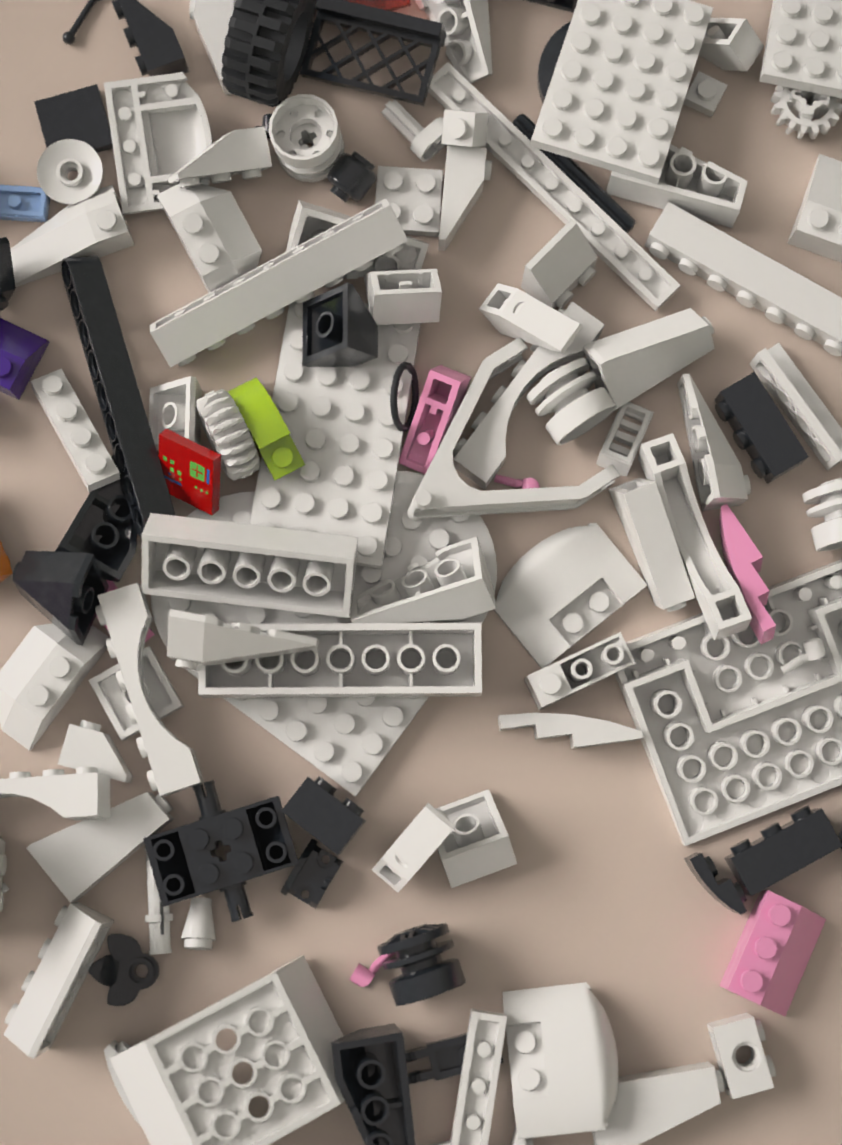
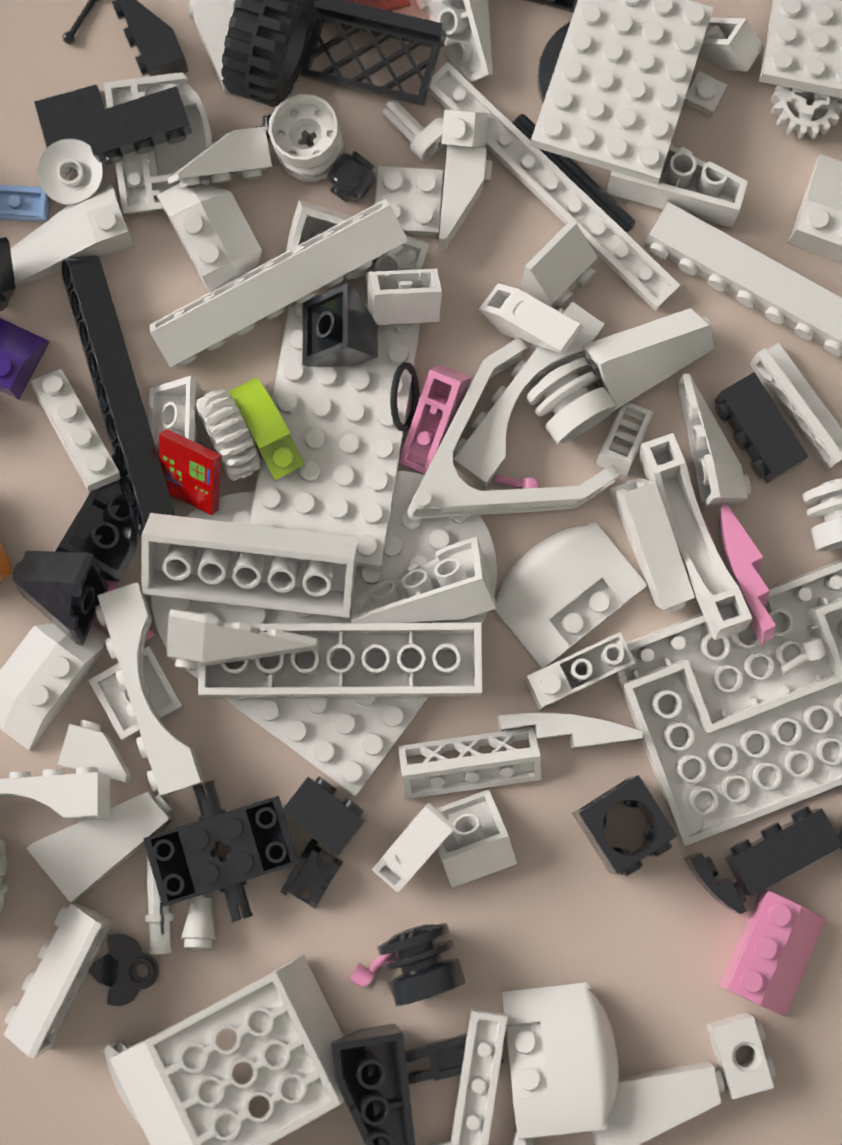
none -> black brick [81,86,193,164]
none -> white fence [398,727,542,799]
none -> black brick [572,775,677,877]

